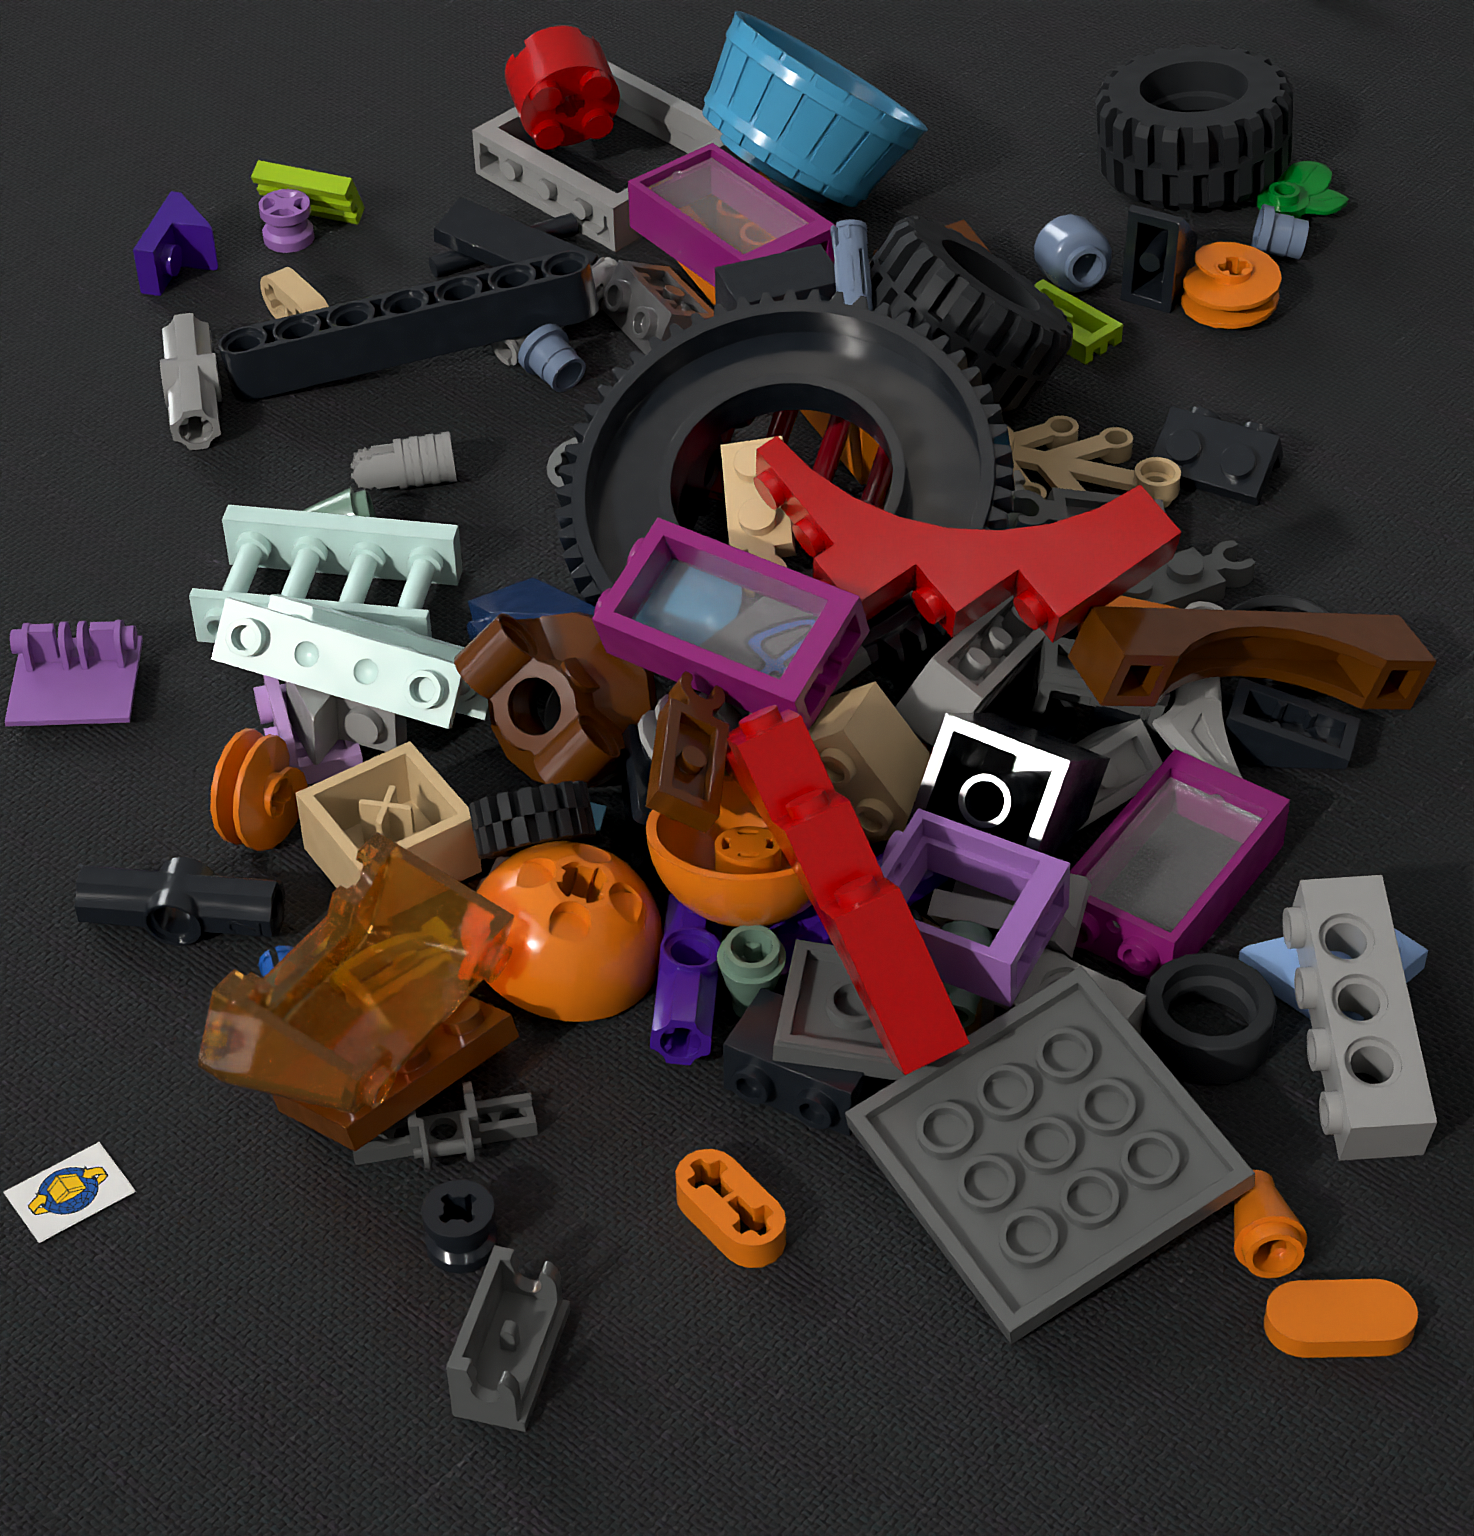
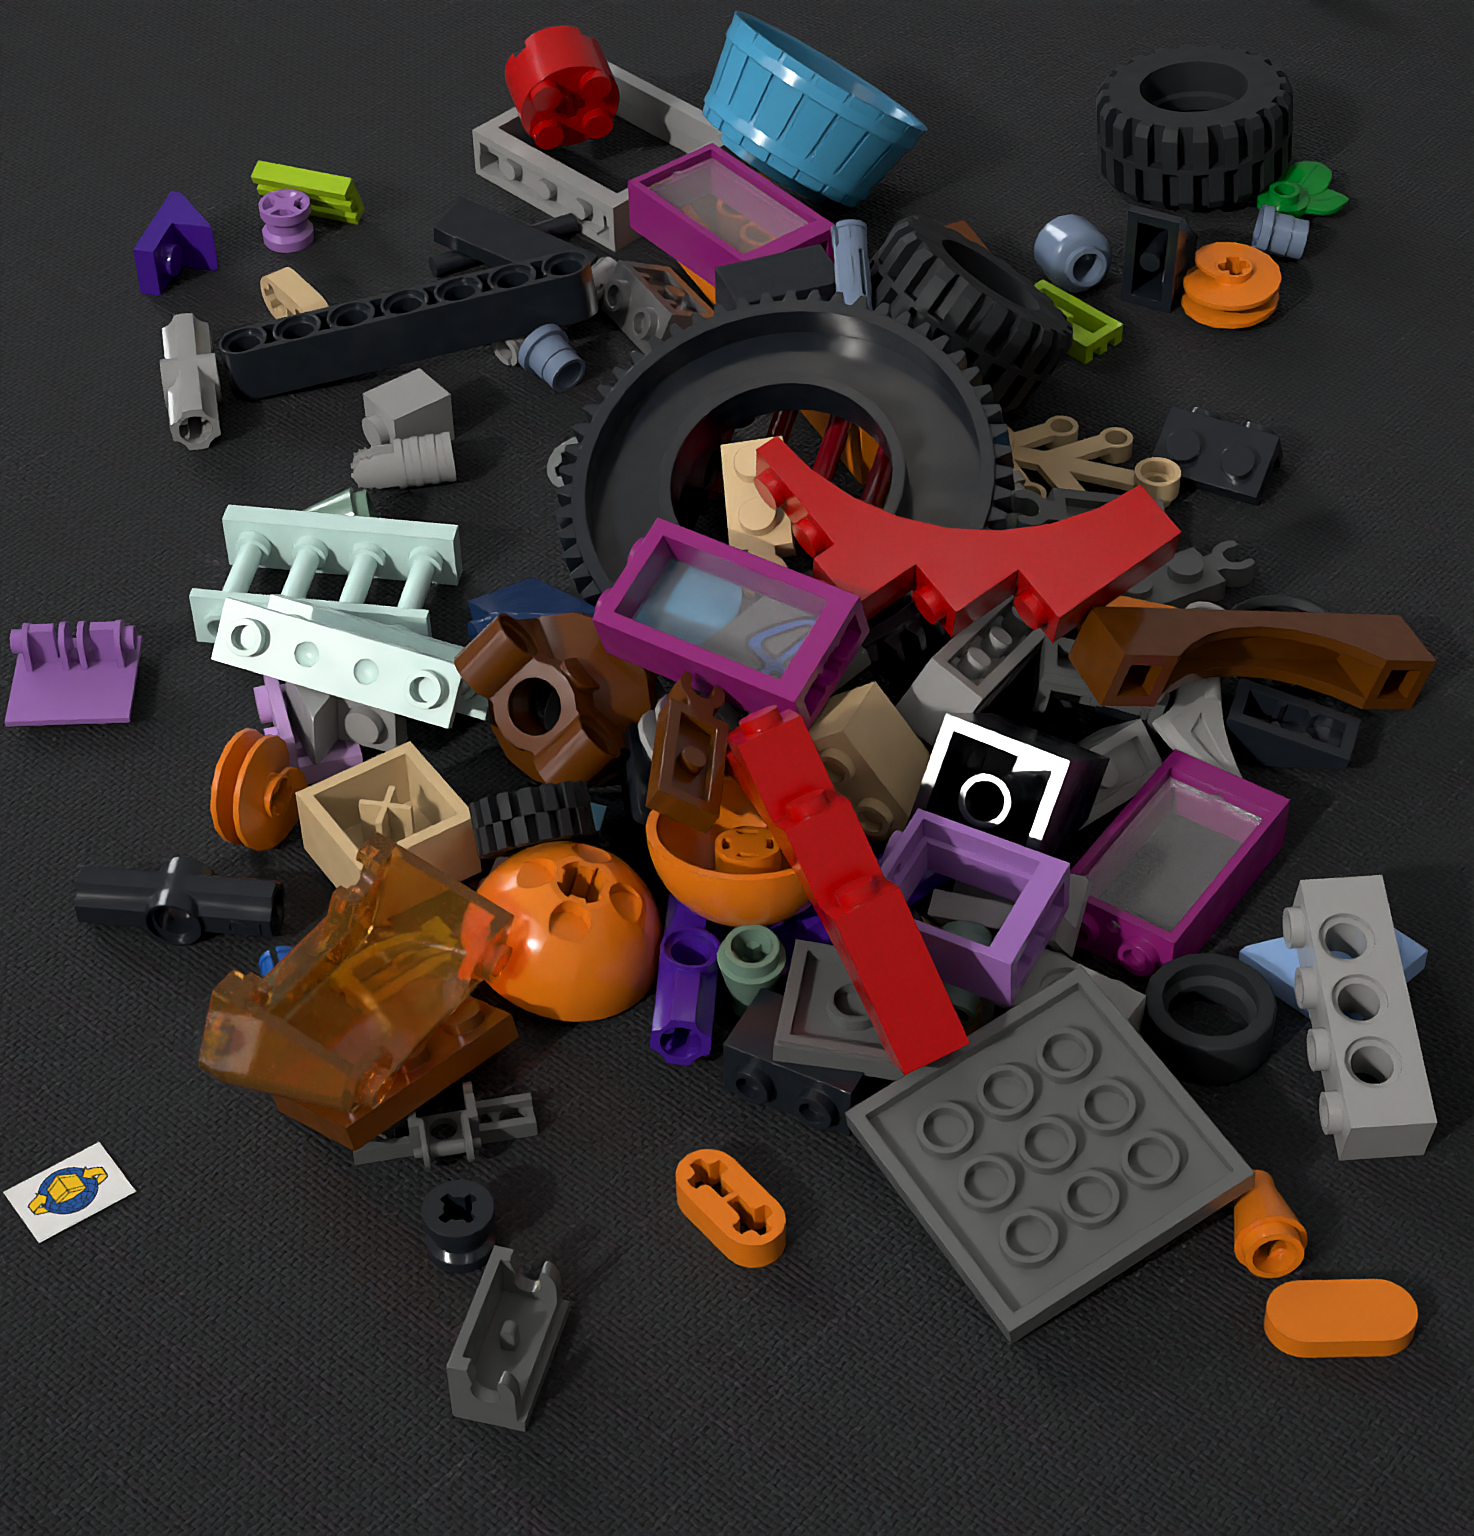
none -> light grey brick [362,368,455,446]

